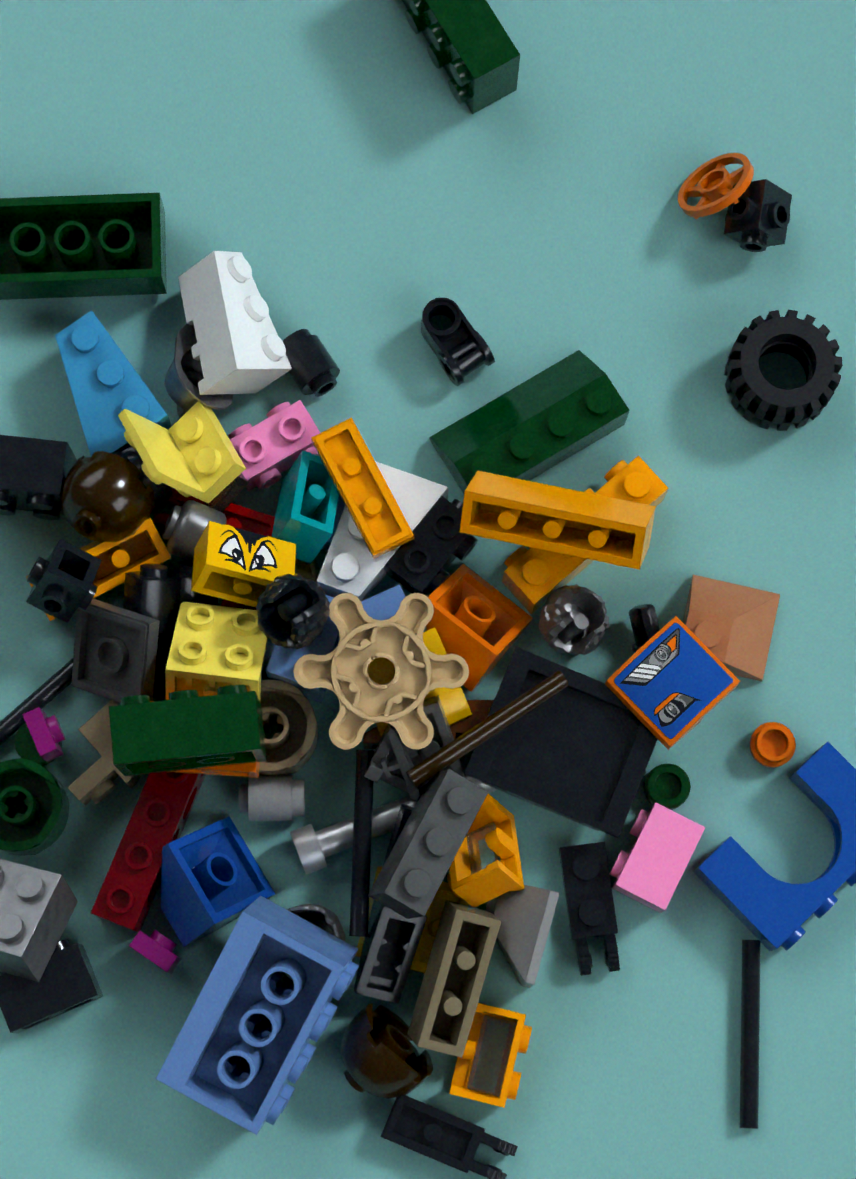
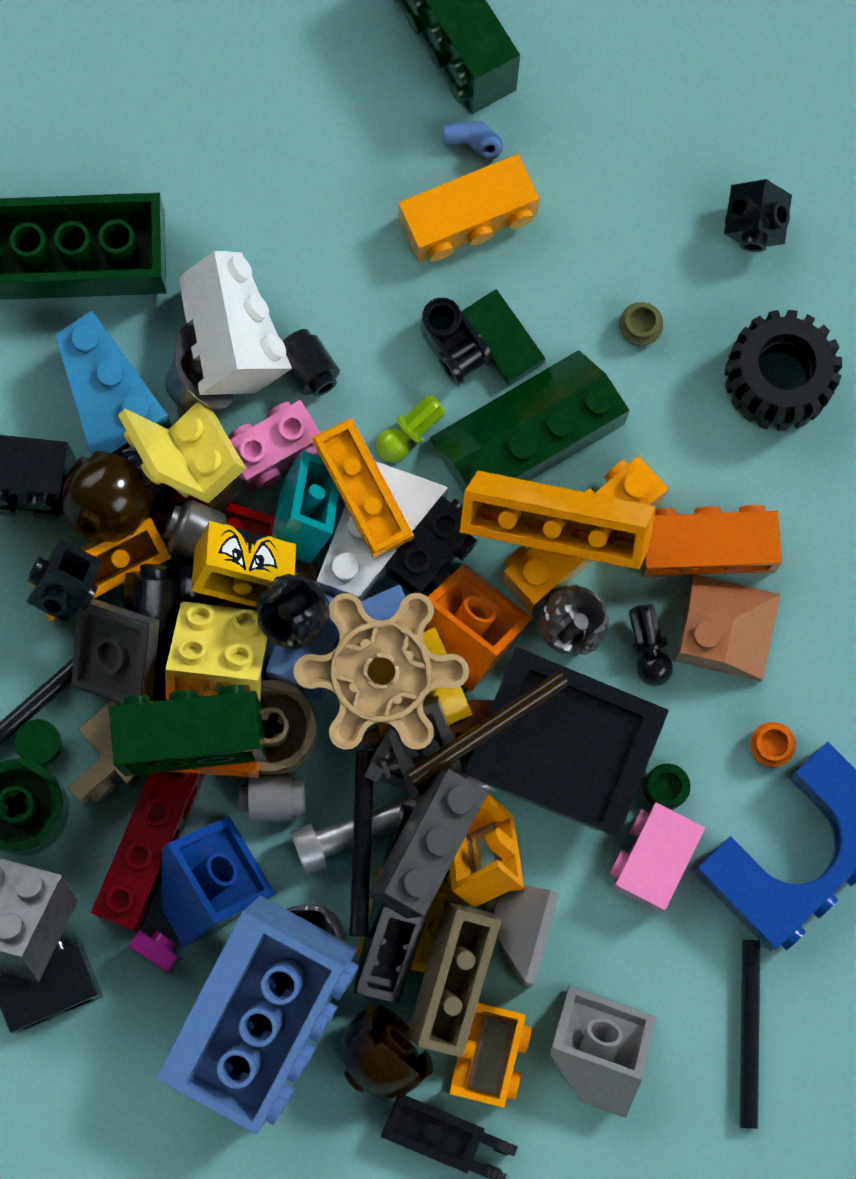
magenta plate [22,707,66,762] -> none
black hinge [559,842,620,976] -> none
slope [605,616,741,750] -> none
orange wheel [678,153,754,219] -> none
none -> lime axle [375,395,446,463]
none -> light orange brick [398,153,540,263]
none -> medium blue arm [443,121,503,160]
none -> dark green tile [462,289,546,386]
none -> light grey slope [550,986,656,1118]
none -> olive plate [619,302,663,346]
none -> orange brick [642,505,782,577]

